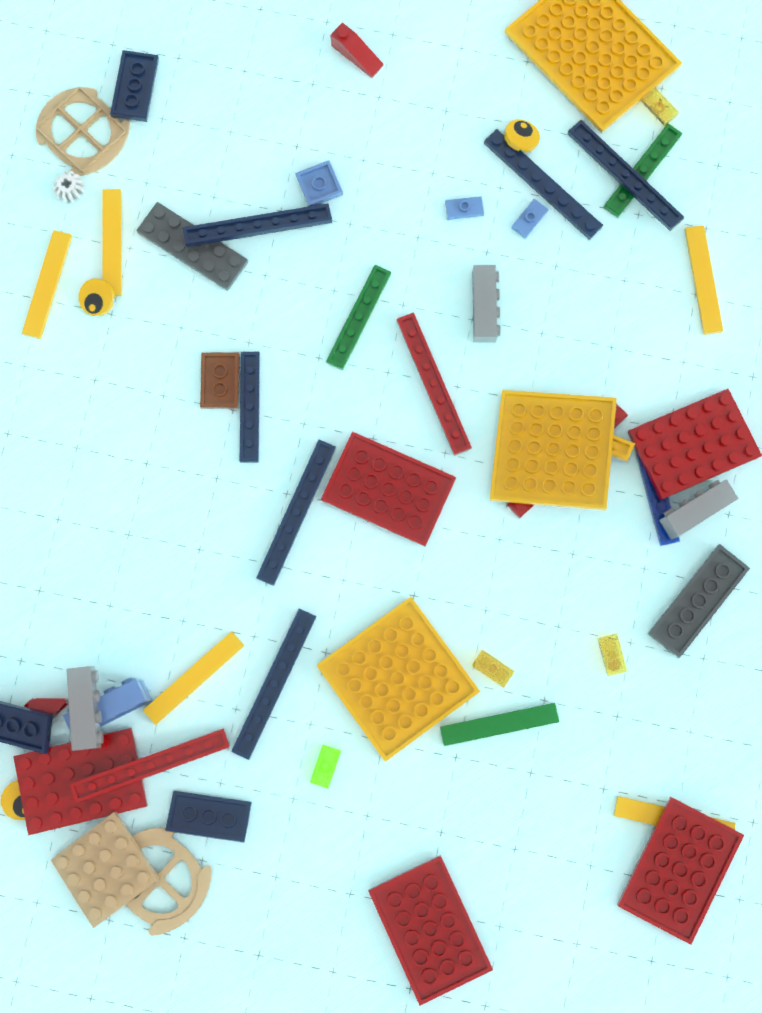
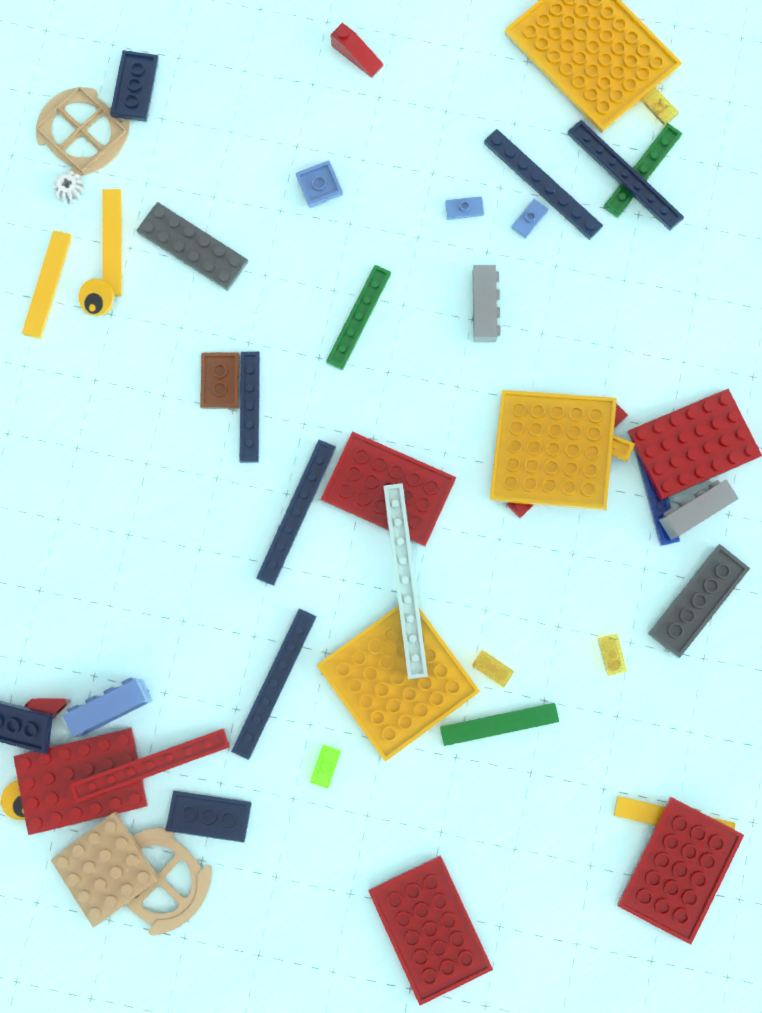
light grey brick [66,666,104,751] -> none
yellow tile [143,631,245,725] -> none
dark blue plate [182,203,332,247] -> none
red plate [396,312,472,456] -> none
yellow tile [504,119,540,152] -> none
yellow tile [684,225,723,335] -> none
none -> light aqua plate [383,483,428,679]

